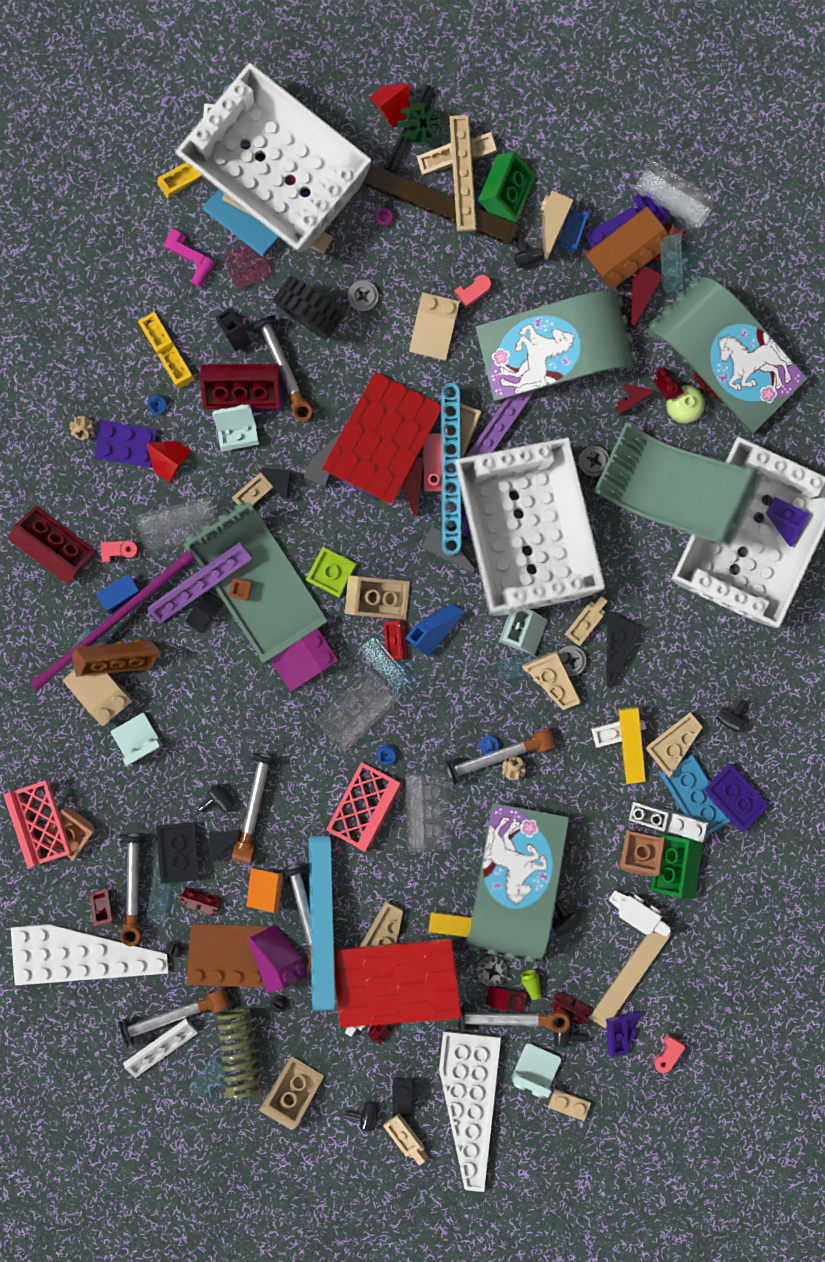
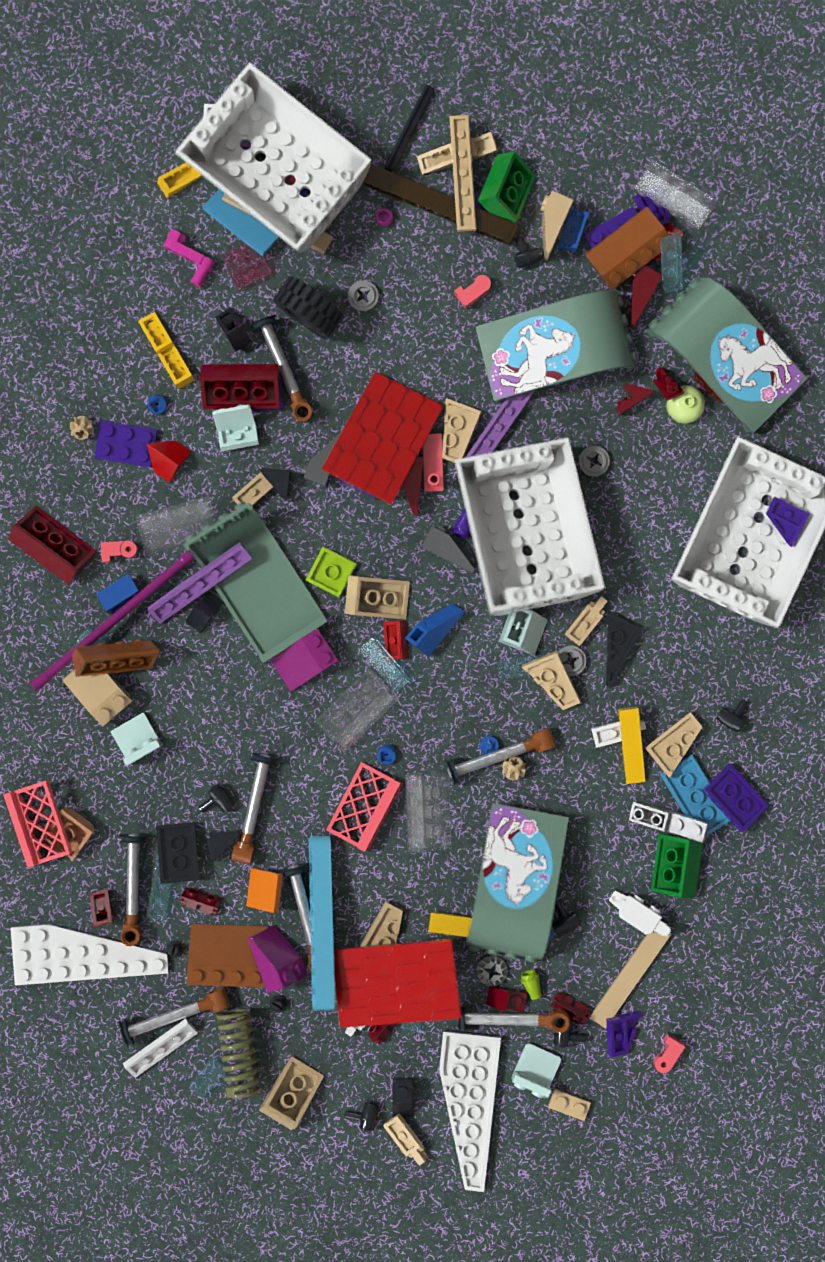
dark orange plate [228,578,252,601] -> none
red slope [369,83,411,128] -> none
dark green gear [398,103,441,143] -> none
tan slope [409,292,460,361] -> none
medium azure beam [441,383,461,556] -> none
sand green panel [594,422,764,547] -> none
nougat slope [619,830,664,876] -> none

